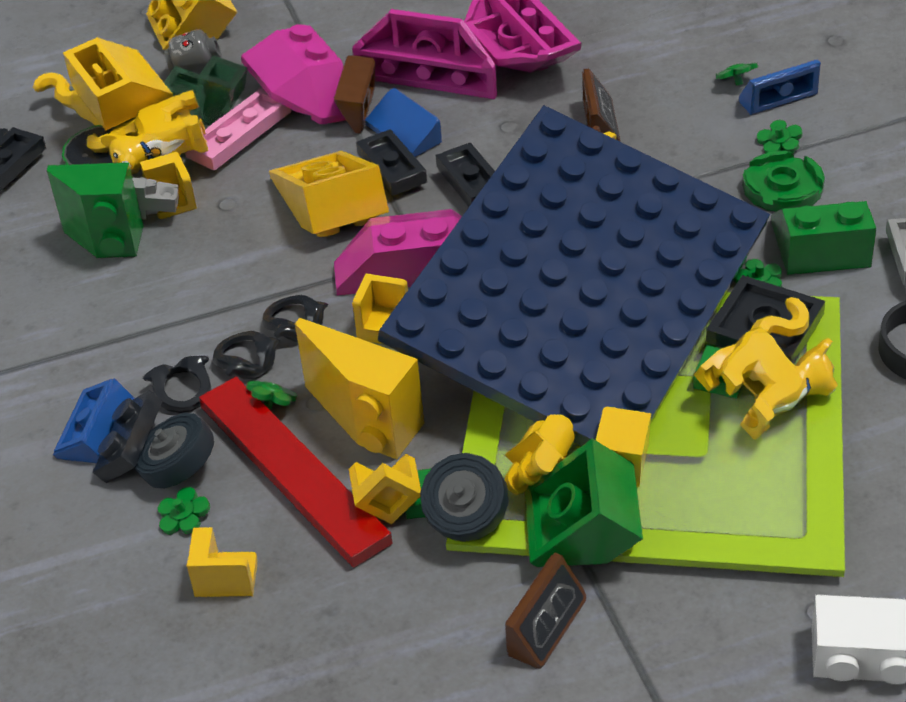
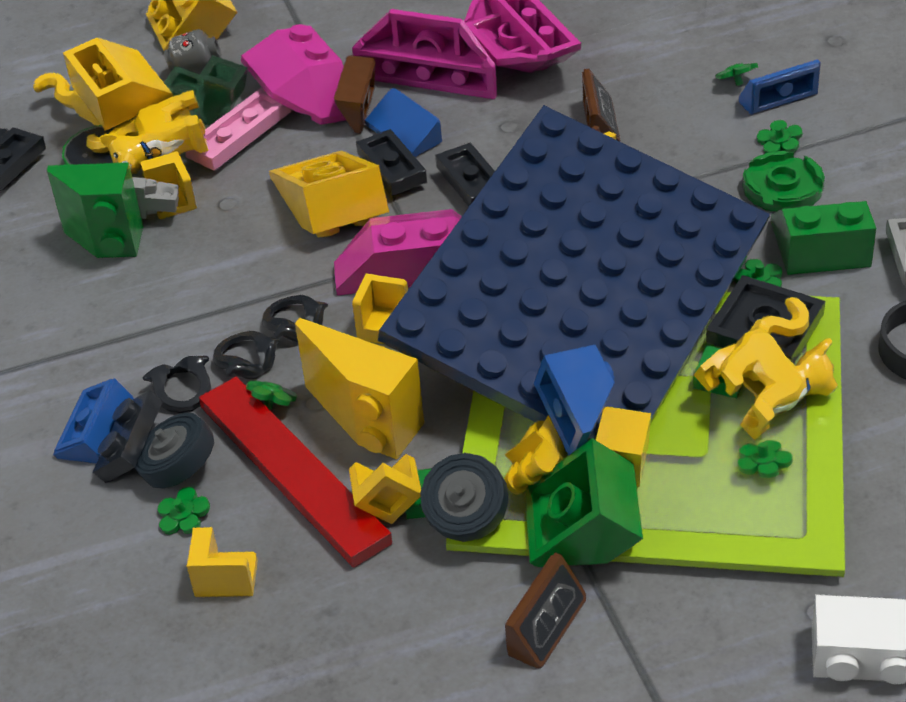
none -> blue slope [534,345,615,455]
none -> green plant [737,440,793,478]

